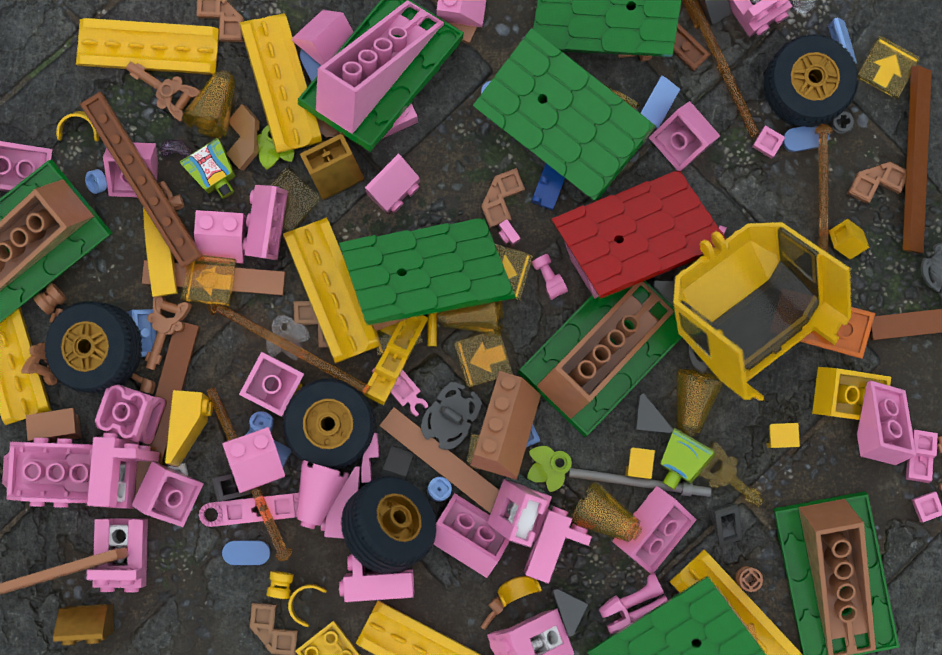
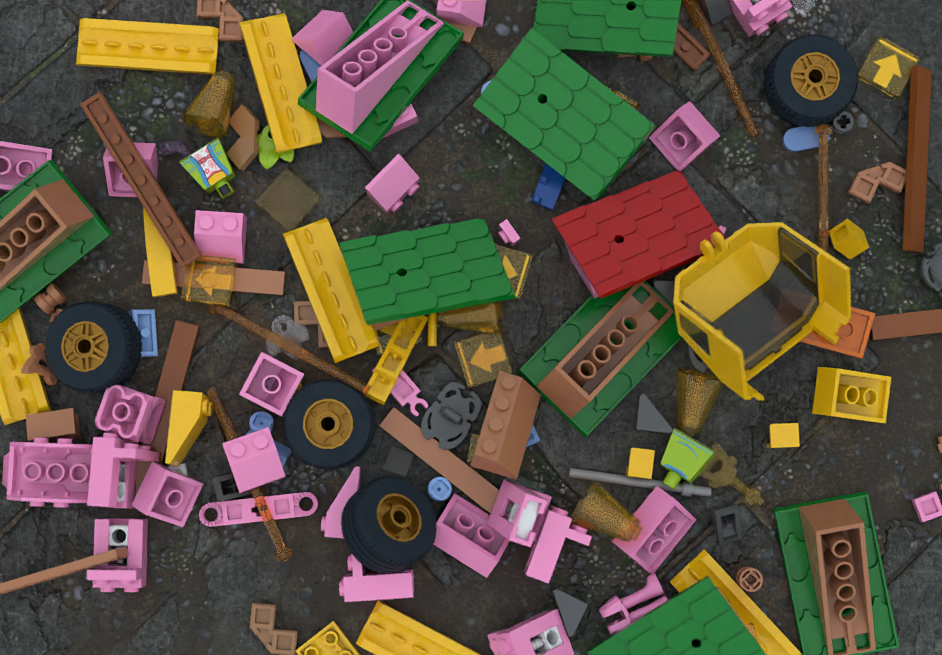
pearl gold slope [53,604,114,645] -> none
yellow helmet [56,111,99,142] -> none
light blue tile [85,169,107,194] -> none
nougat piece [126,61,200,122] -> none
nougat hand [131,373,156,394] -> none
nougat piece [145,296,192,370] -> none
nougat hand [159,181,185,210] -> none
medium blue tile [222,540,271,565] -> none
bright pink slope [243,185,288,260] -> none
yellow wheel [266,571,294,599] -> none
yellow helmet [288,584,327,627] -> none
bright pink cone [297,460,349,529] -> none
pearl gold slope [300,133,365,201] -> none
bright pink slope [361,433,380,483] -> none
nougat tile [481,168,525,228] -> none
nougat hand [481,597,504,630] -> none
yellow helmet [498,576,542,607] -> none
lime plate [527,446,572,492] -> none
bright pink leg [531,254,568,300] -> none
light blue slope [641,75,680,129] -> none
bright pink plate [752,125,785,159] -> none
light blue slope [828,18,857,64] -> none
bright pink slope [857,380,916,465] -> none
bright pink slope [906,430,938,483] -> none

